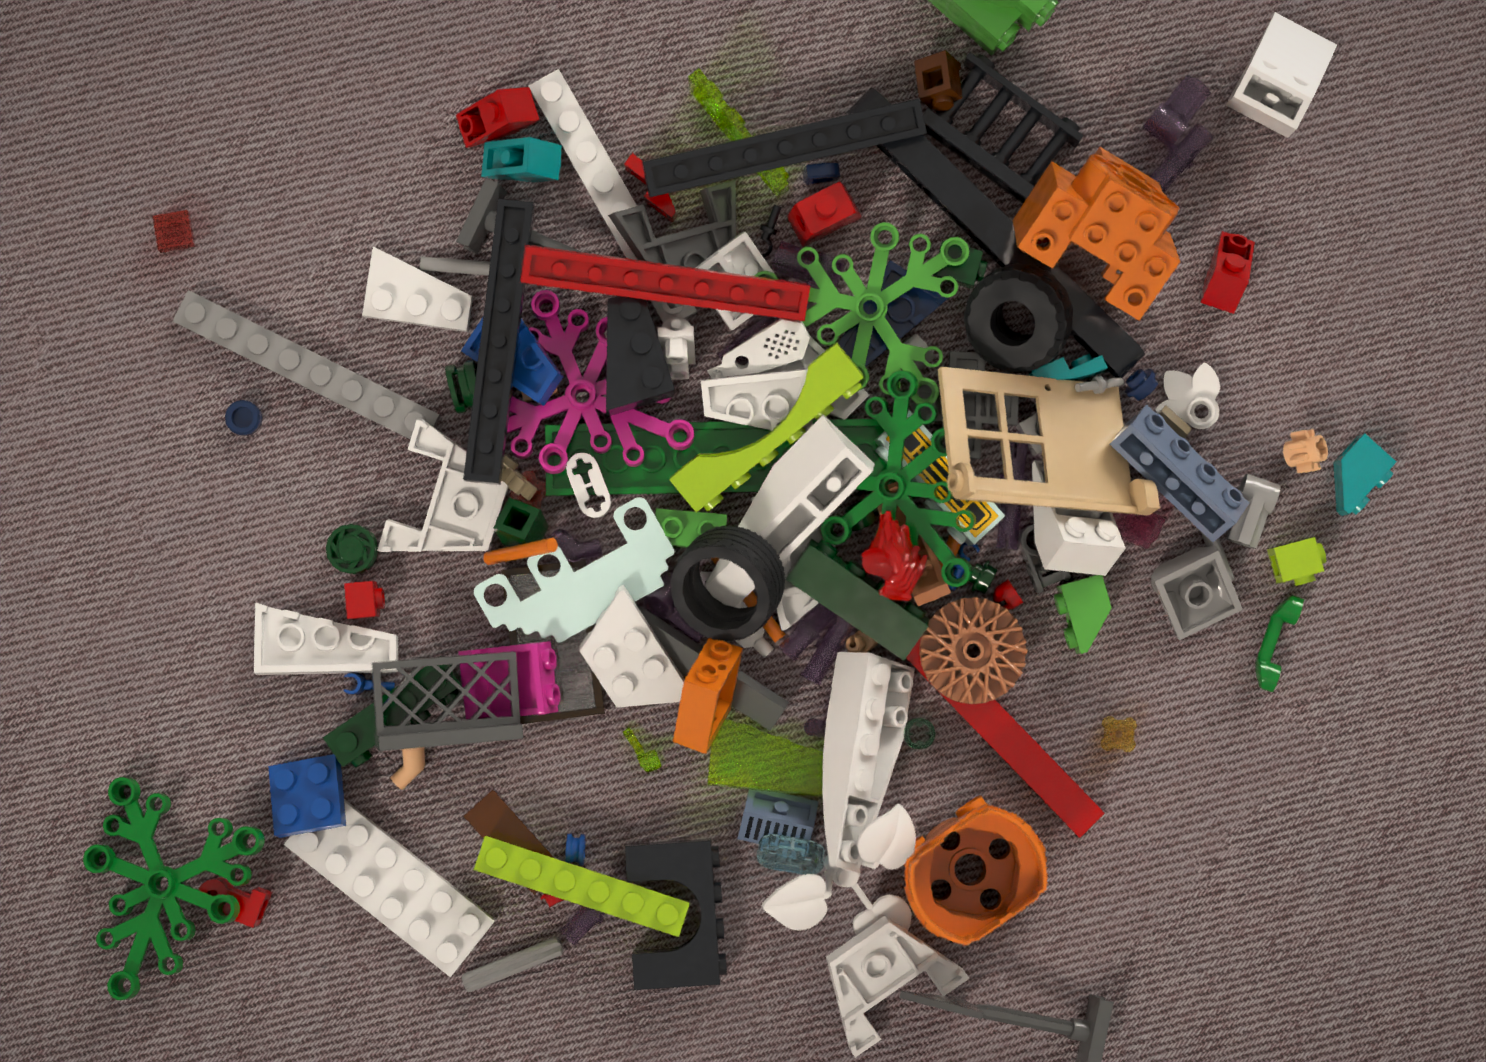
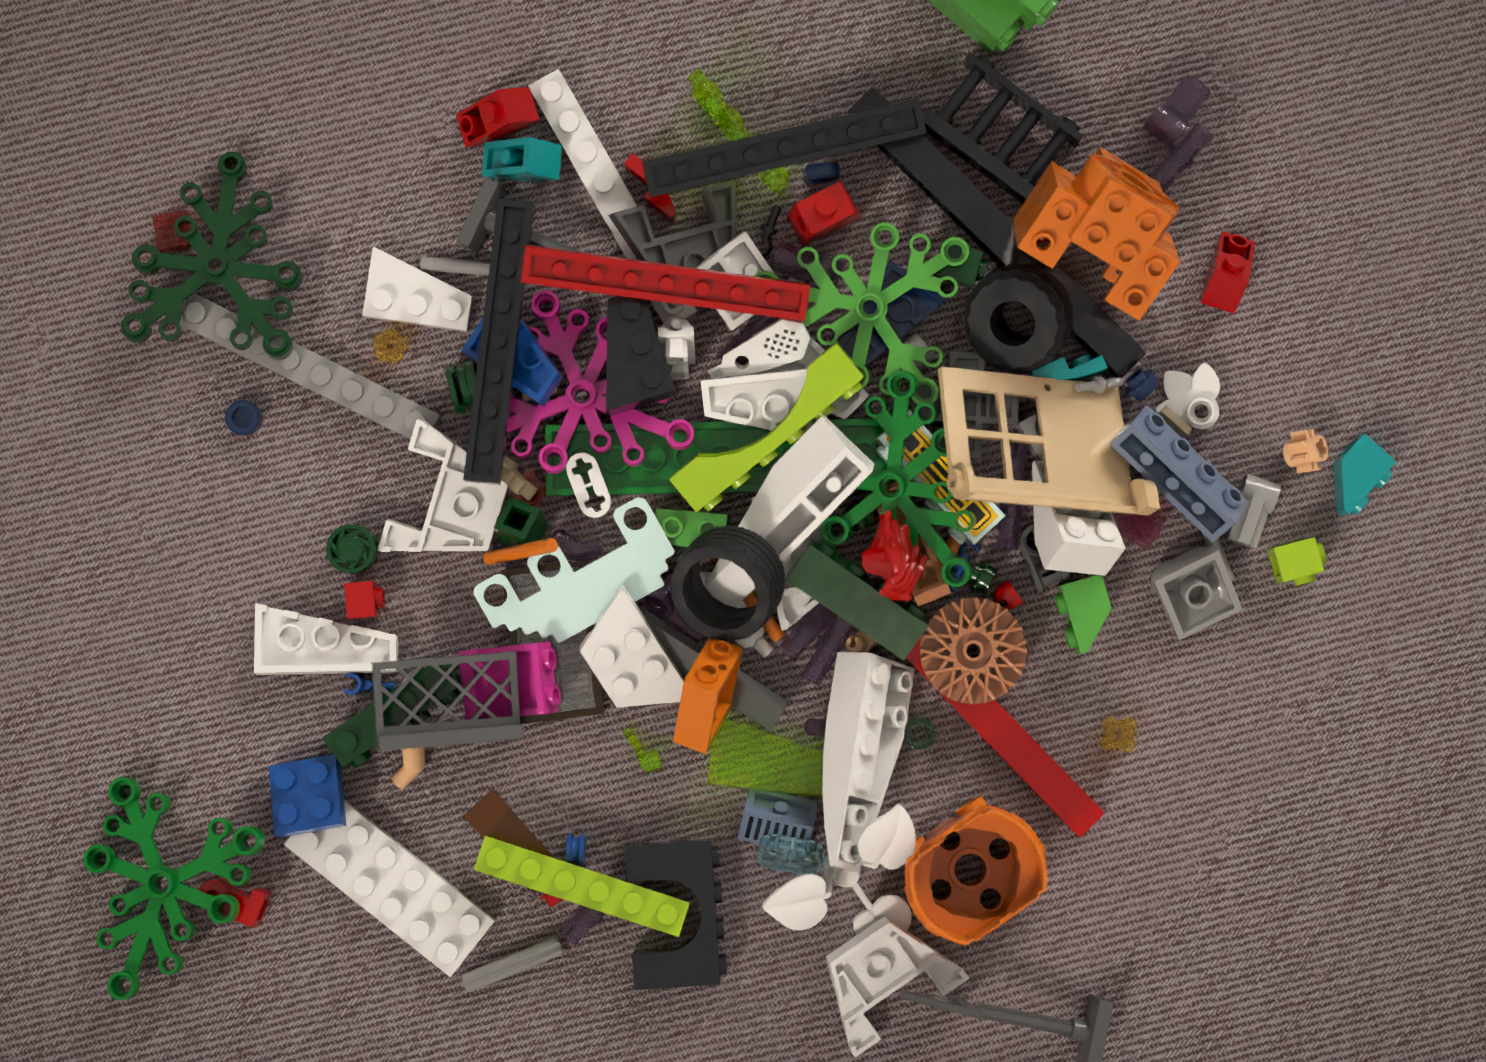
reddish brown brick [914,50,963,111] -> none
white slope [1226,13,1337,138] -> none
green bar [1255,595,1304,692] -> none
none -> dark green plant [121,151,303,360]
none -> clear yellow plate [373,329,408,363]

